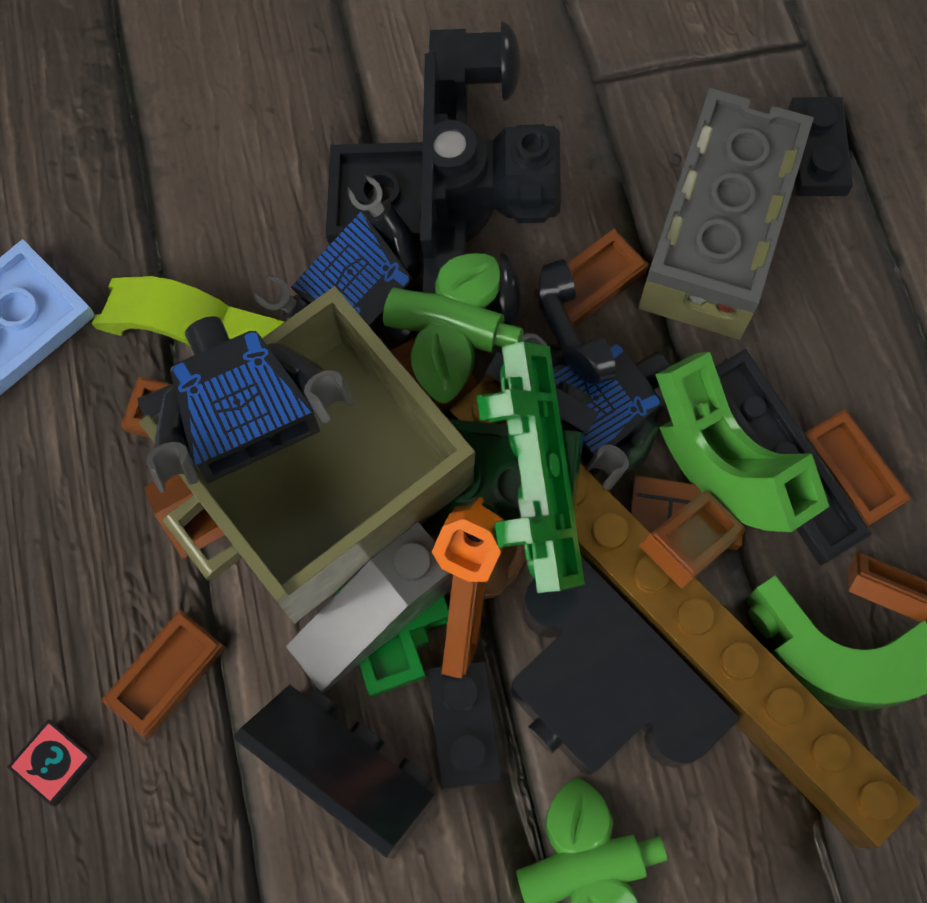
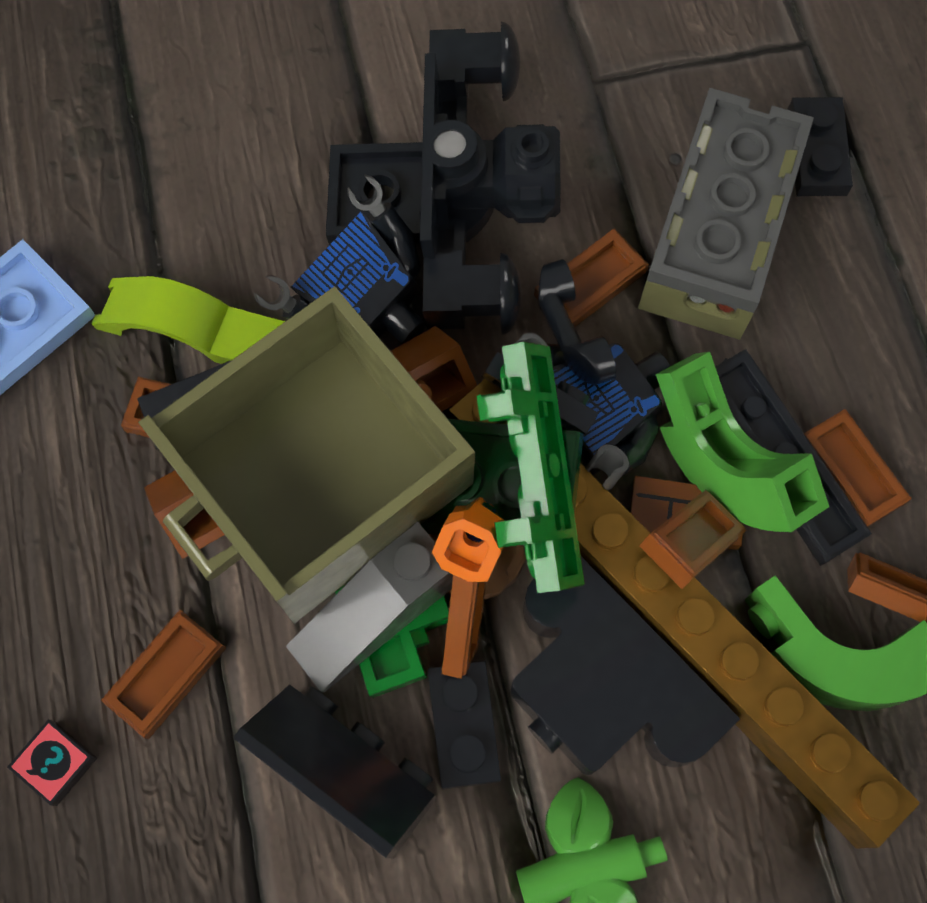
torso [146,316,355,493] -> none
bright green plant [383,253,524,404] -> none

